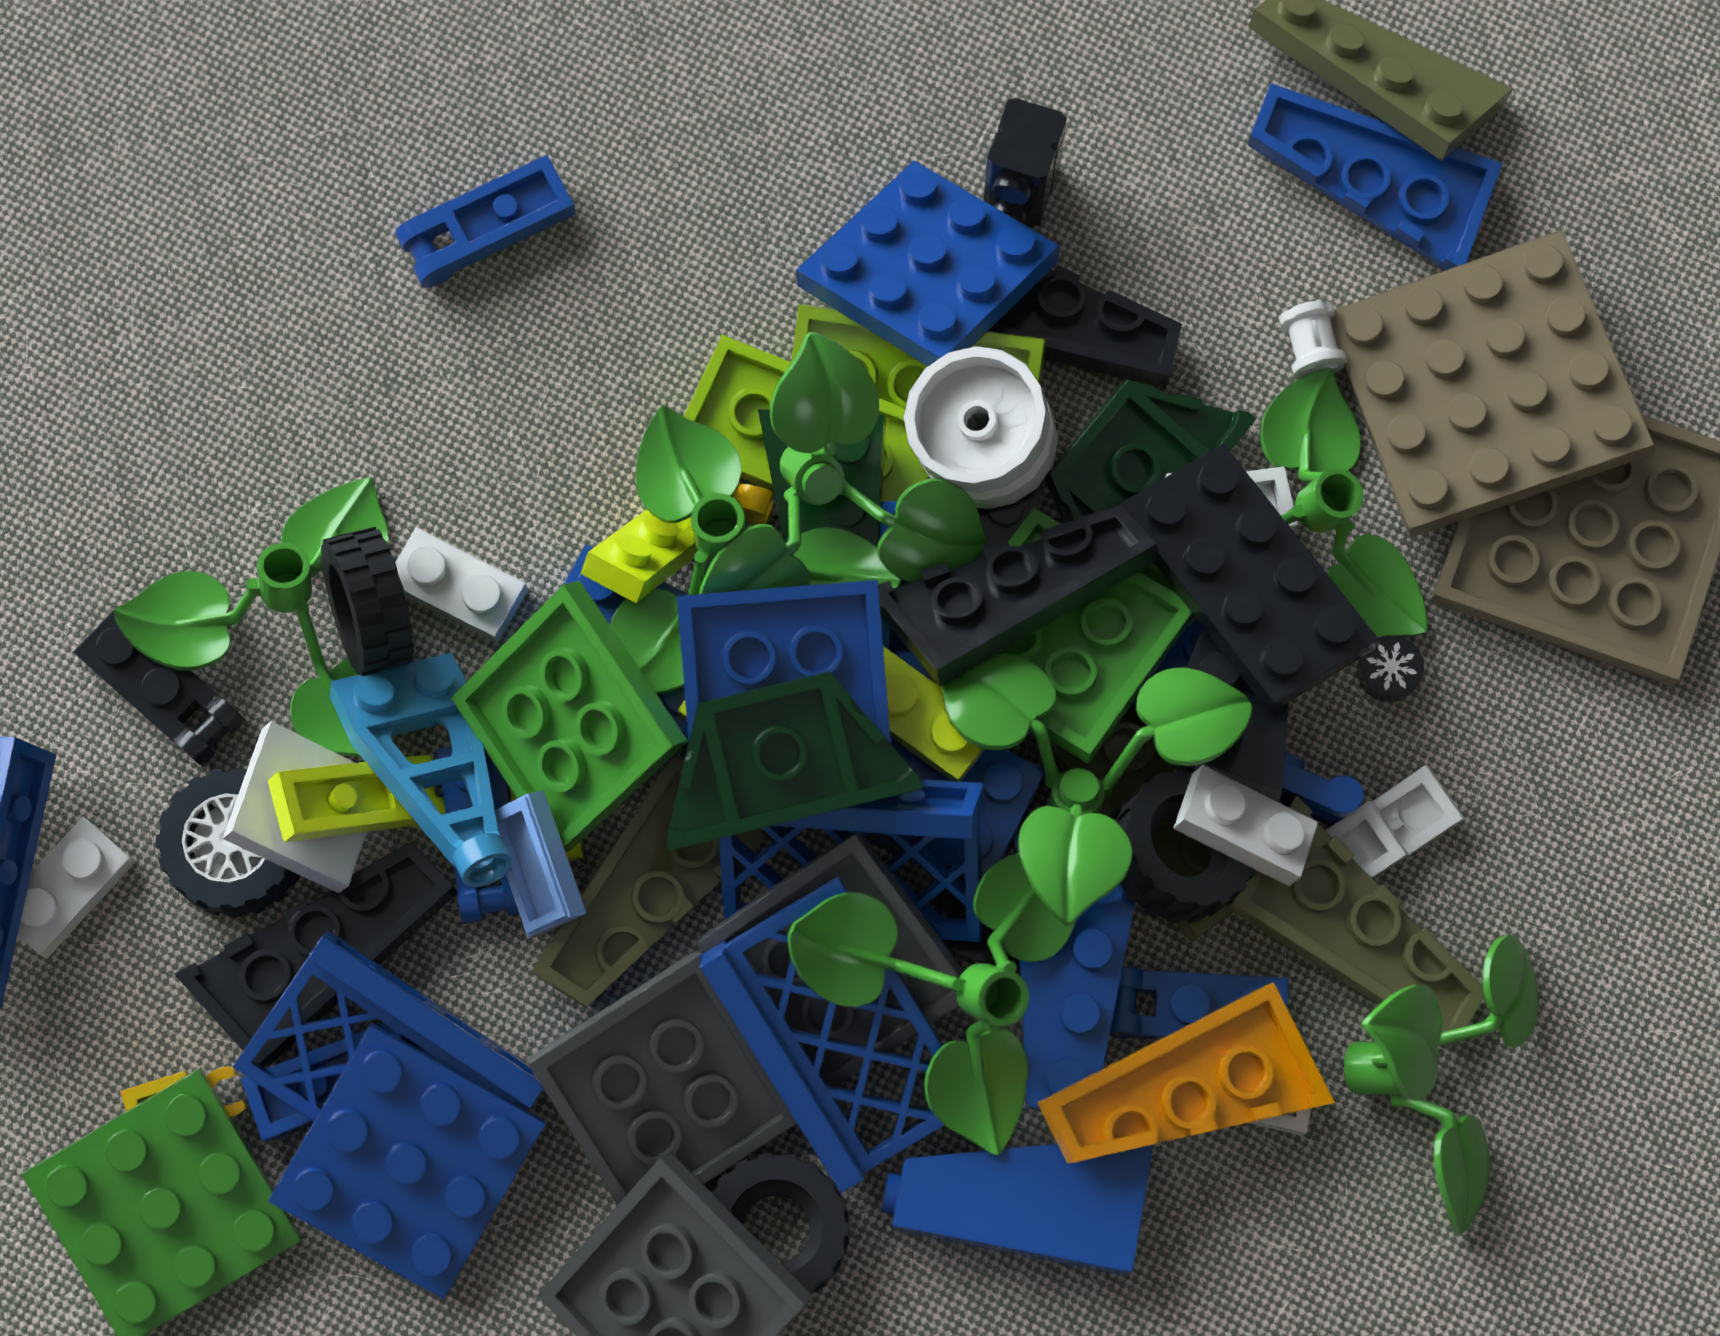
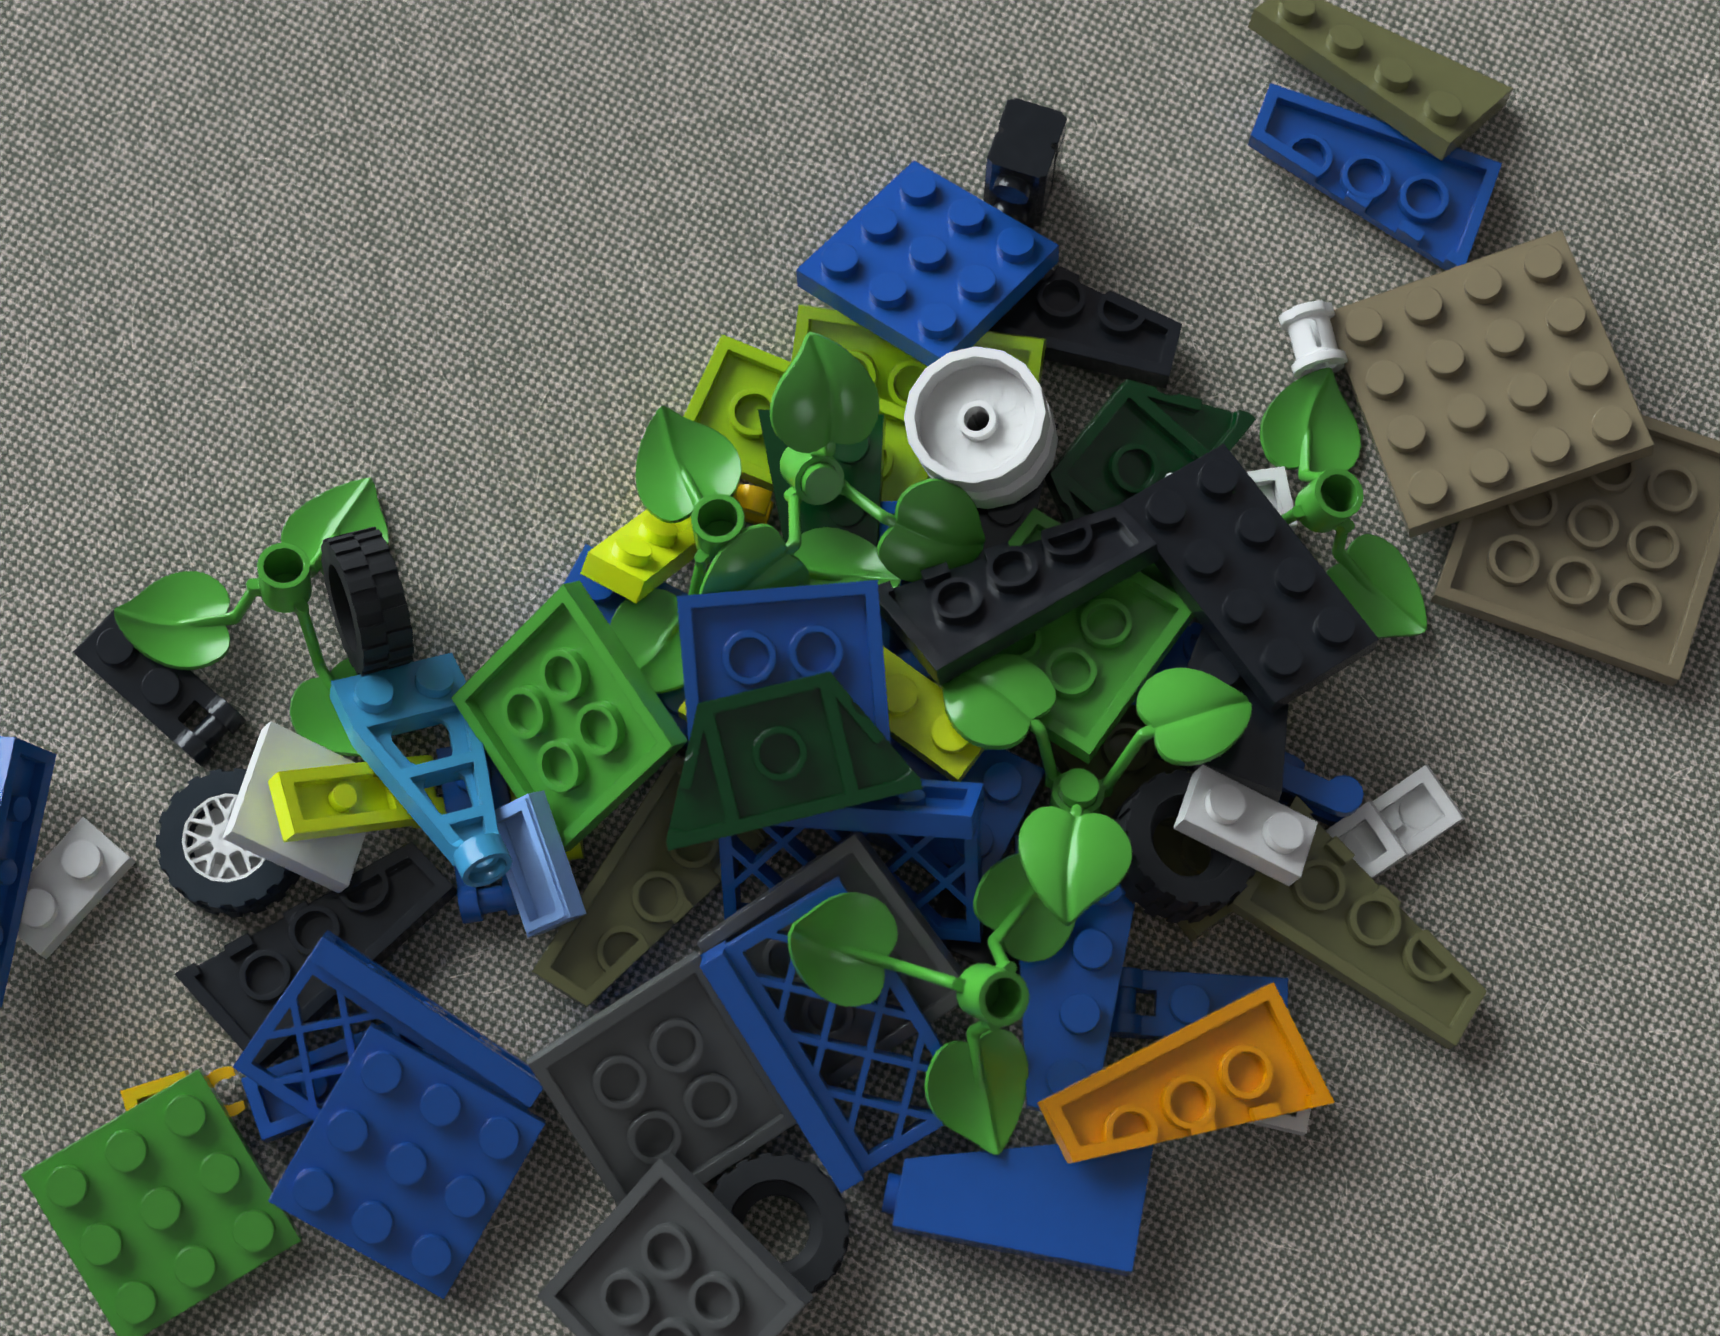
blue plate [395,155,576,288] -> none
white plate [395,528,528,644] -> none
bright green plant [1344,935,1539,1236] -> none
black tile [1357,635,1424,702] -> none

